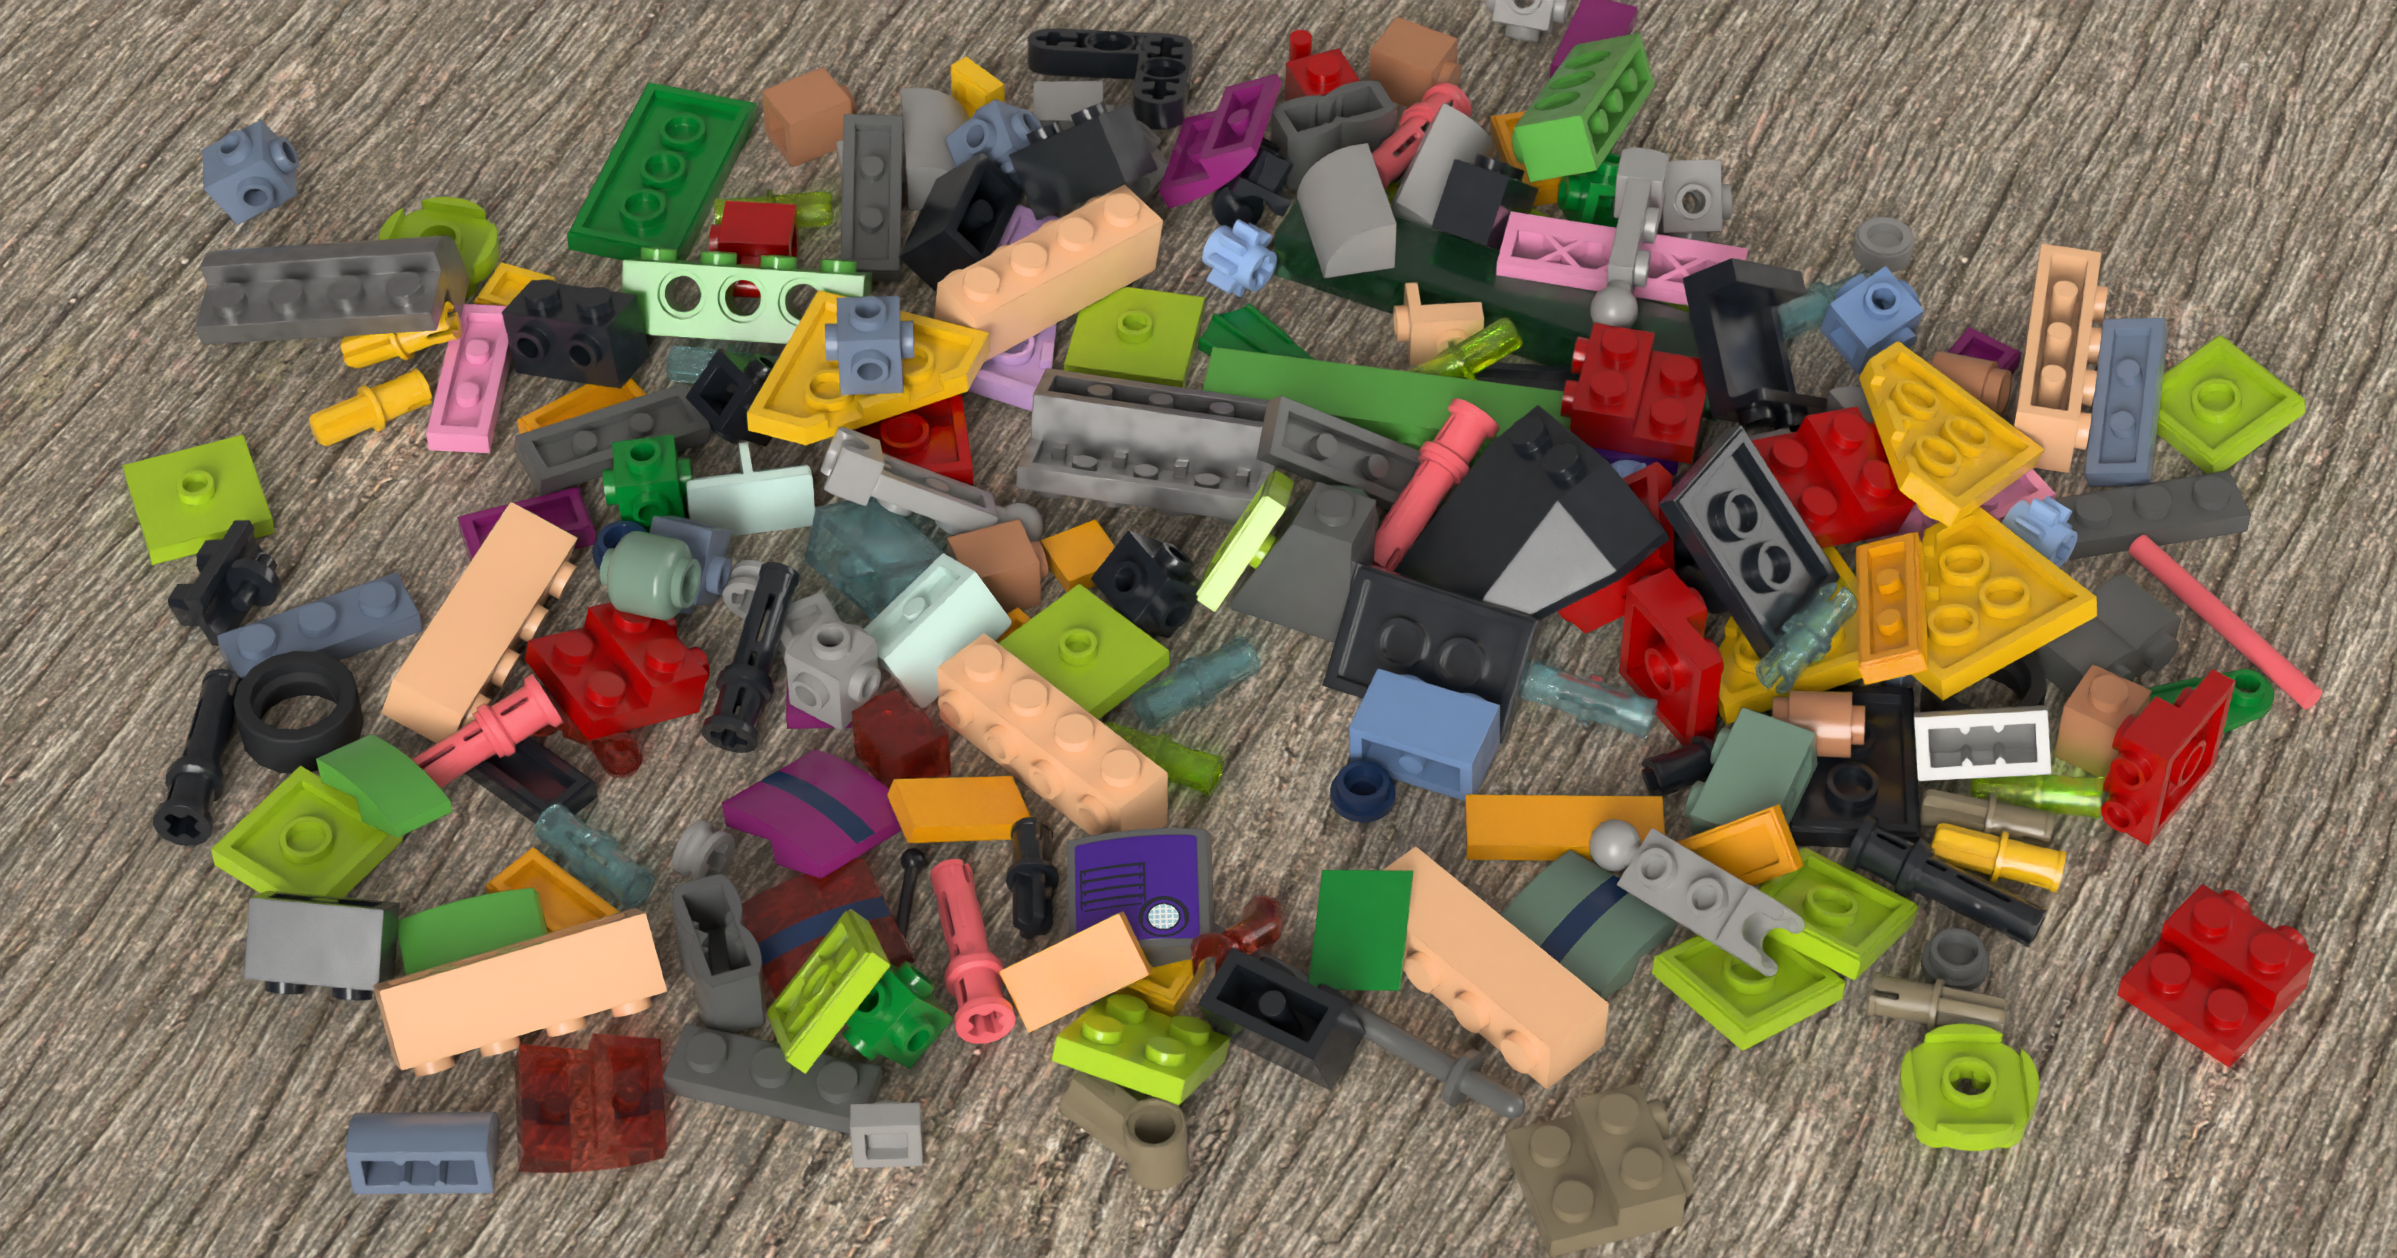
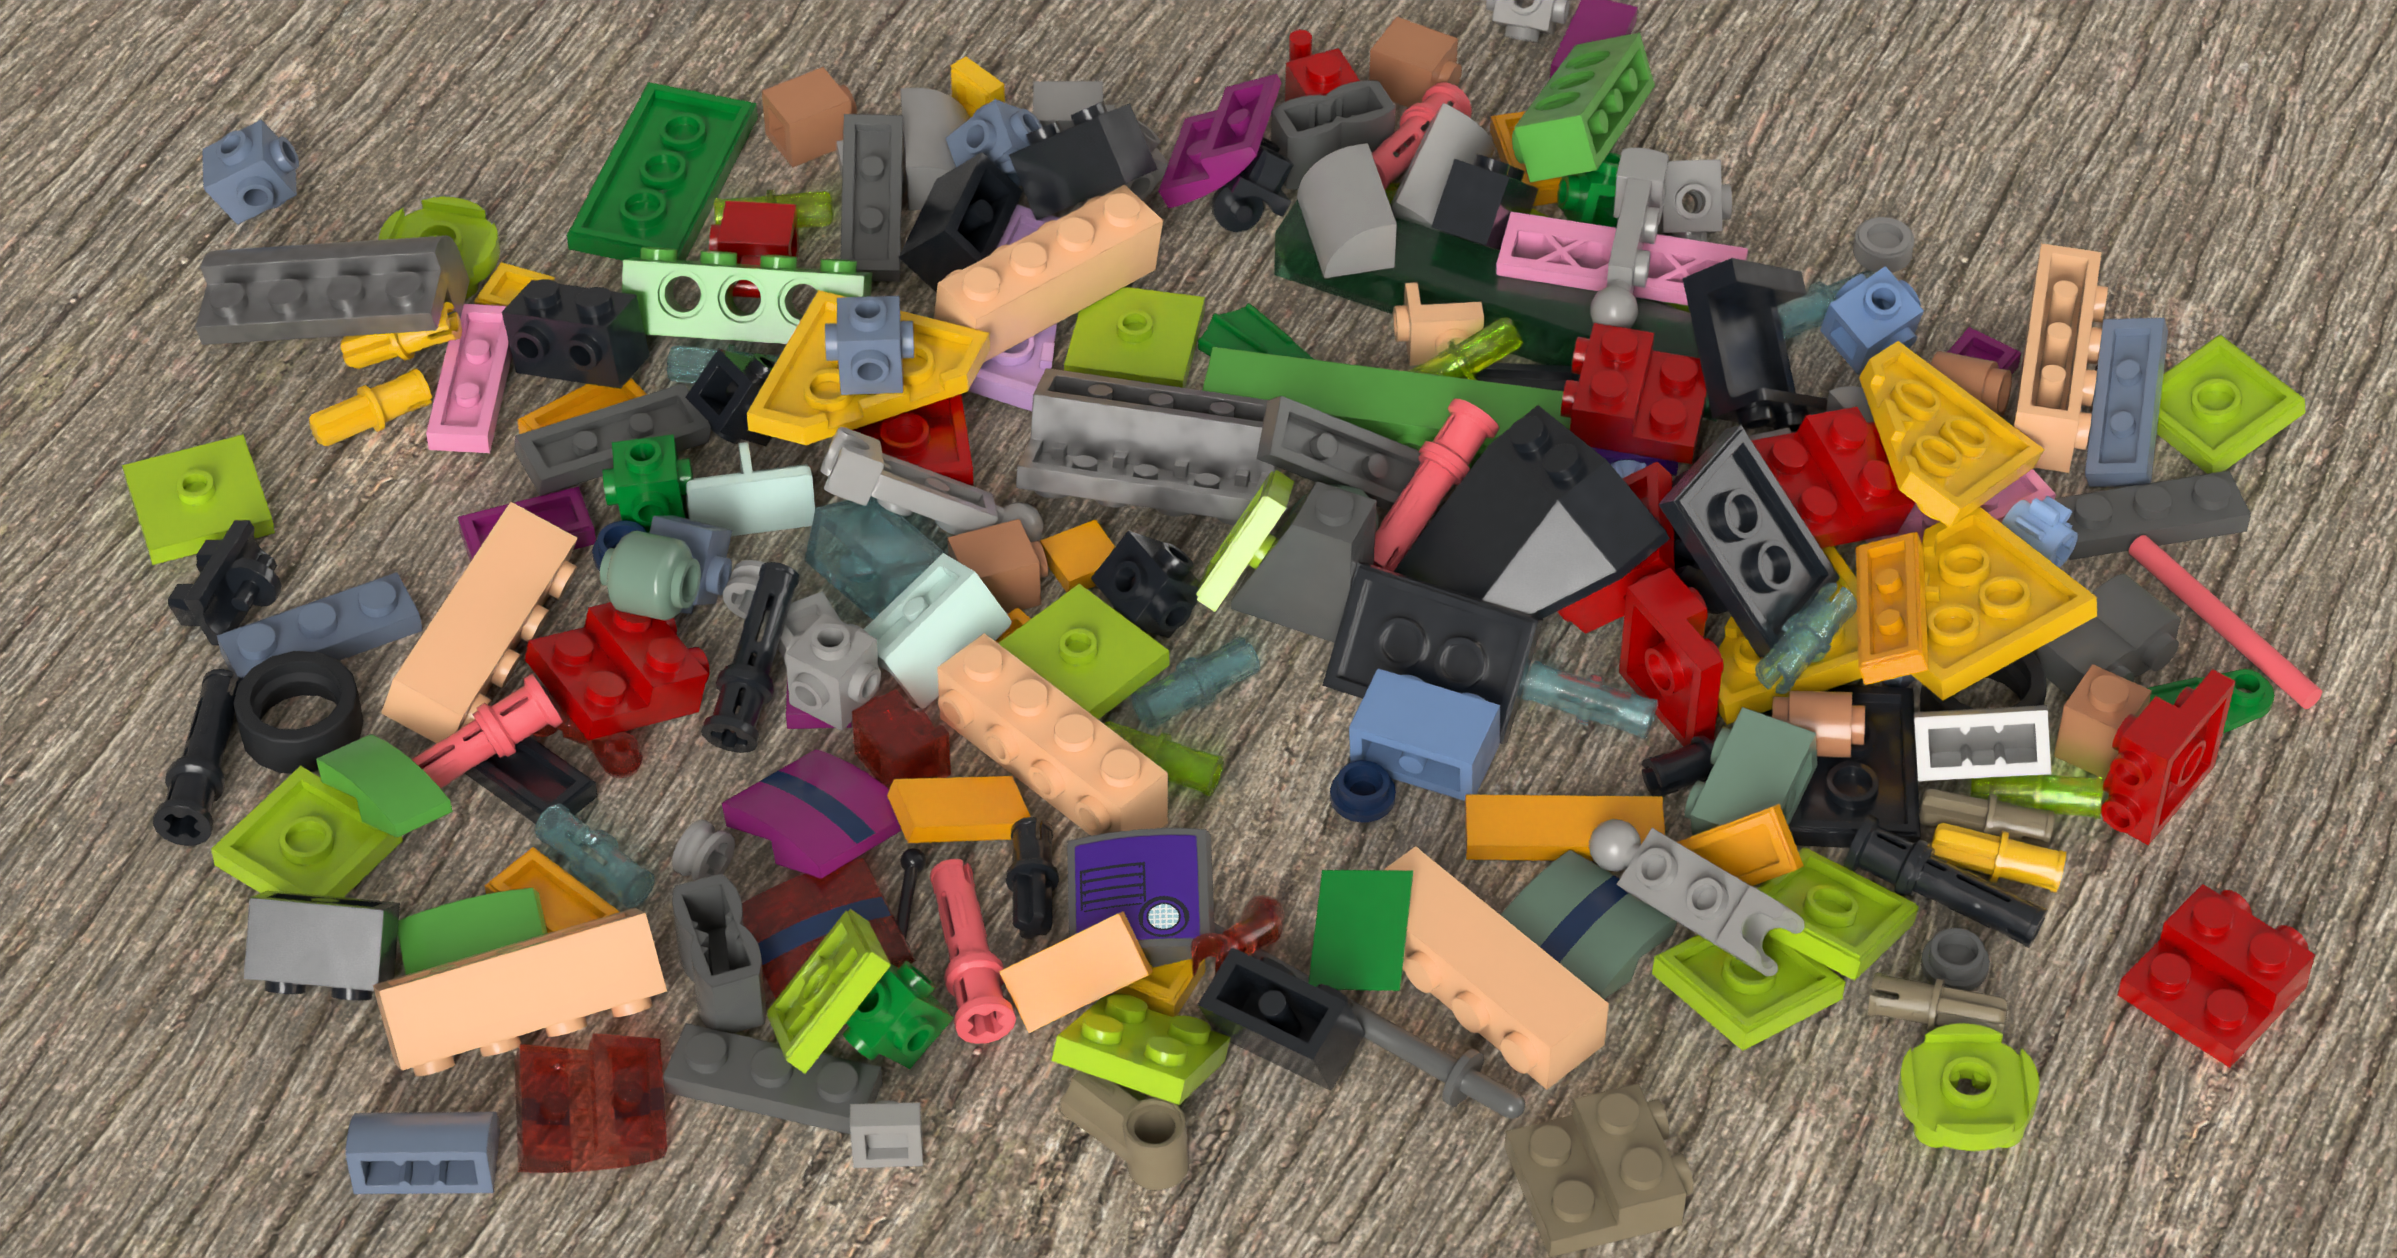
black beam [1027,28,1193,130] -> none
light blue gear [1202,219,1277,297] -> none

